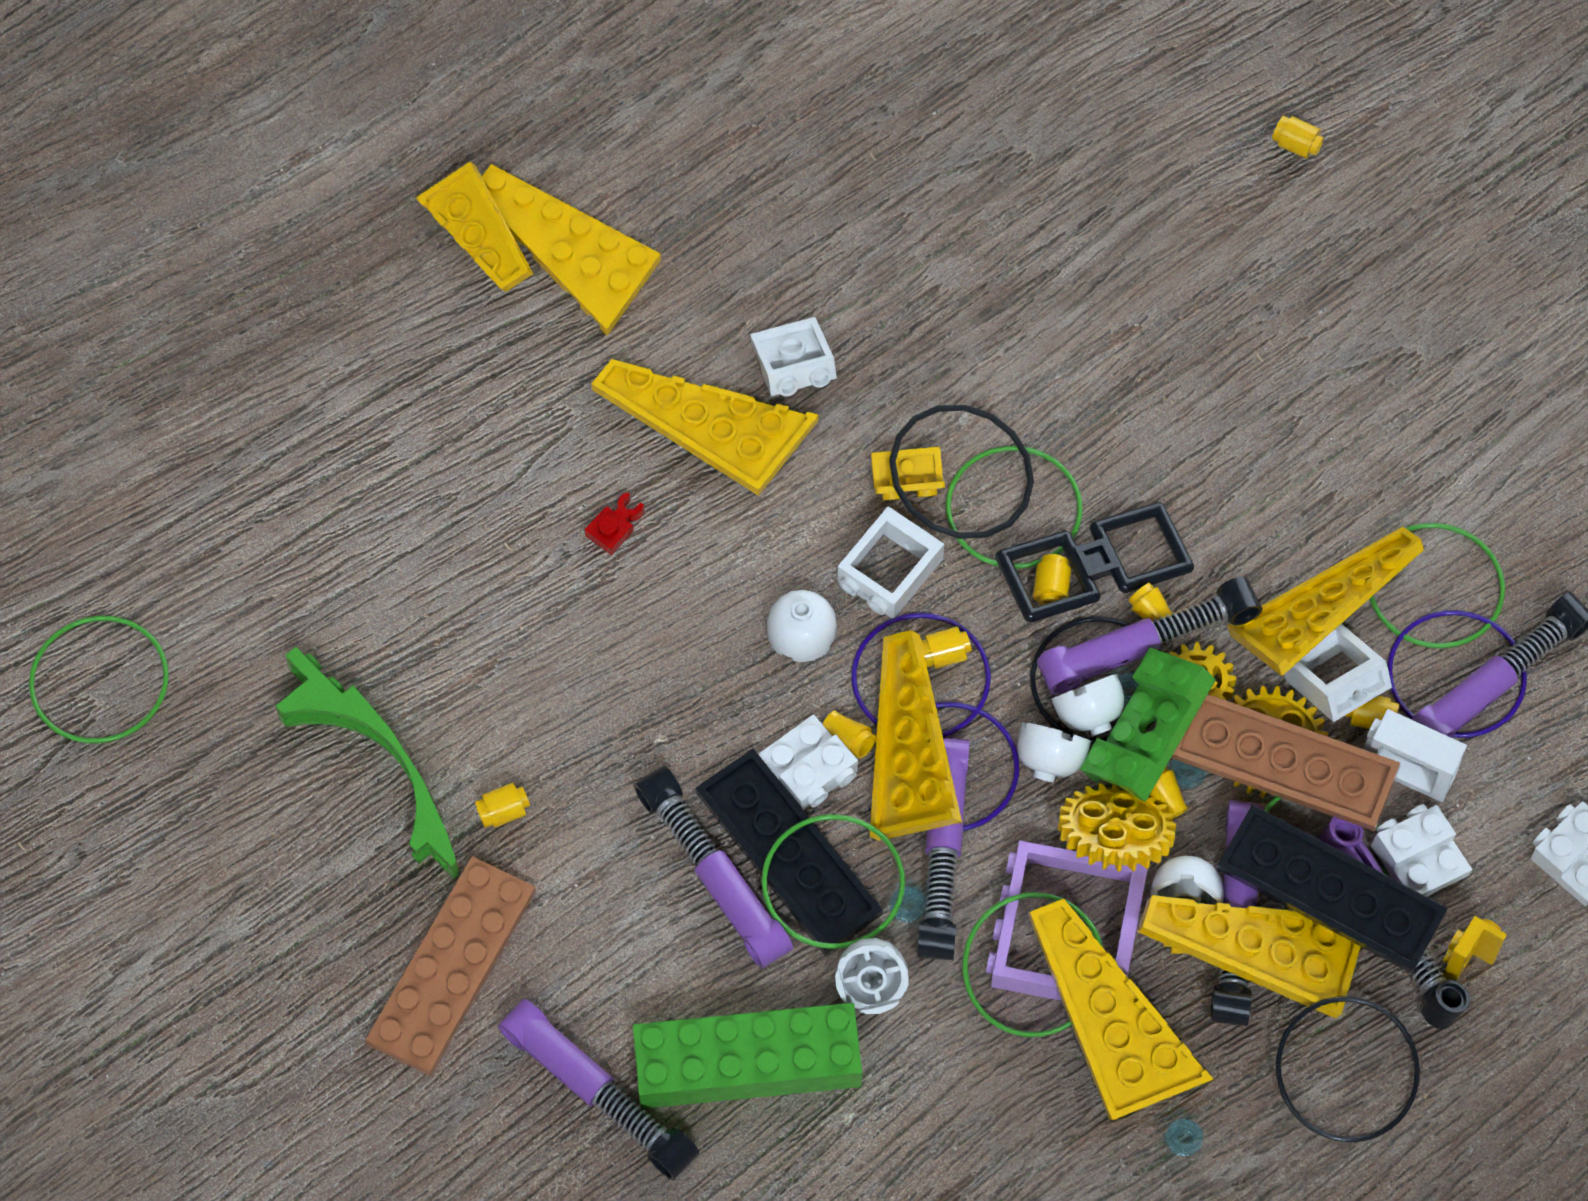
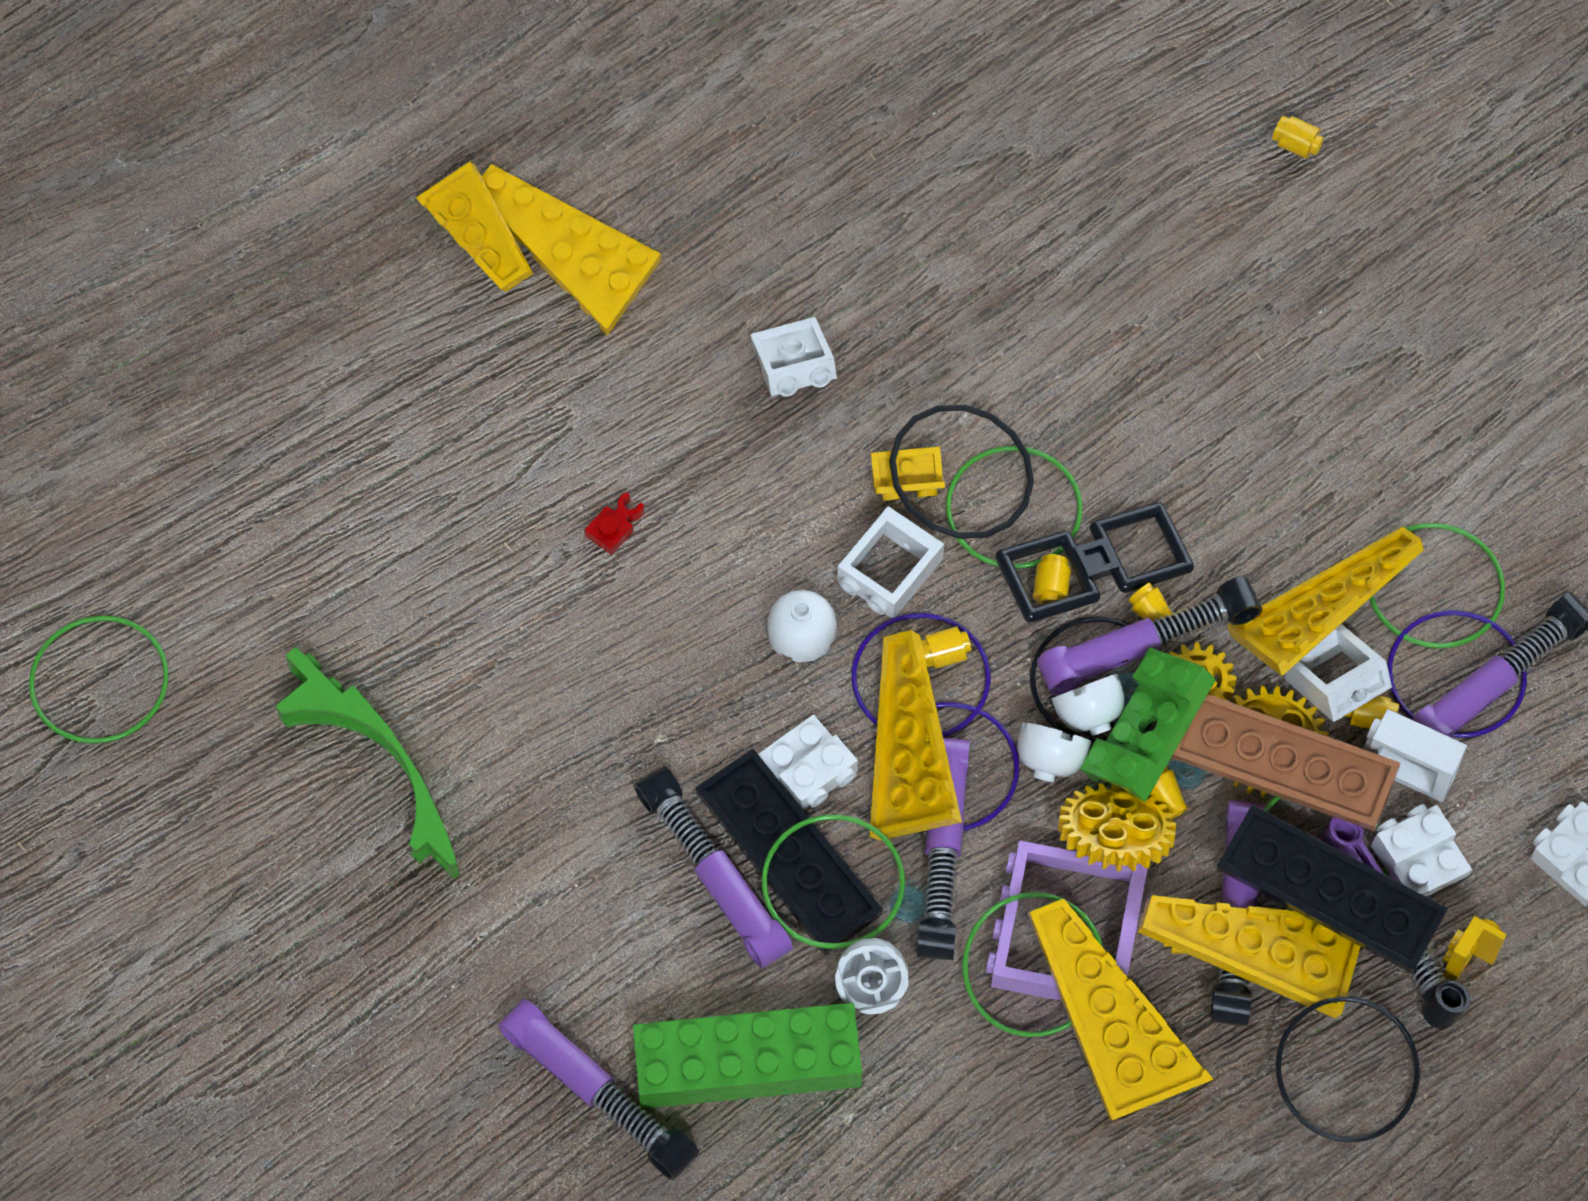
nougat plate [365,856,536,1076] -> none
yellow brick [474,782,530,828] -> none
yellow wing [591,359,819,496] -> none
yellow cone [823,711,876,759] -> none
white cylinder [1150,856,1224,905] -> none
clear light blue plate [1166,1119,1203,1156] -> none

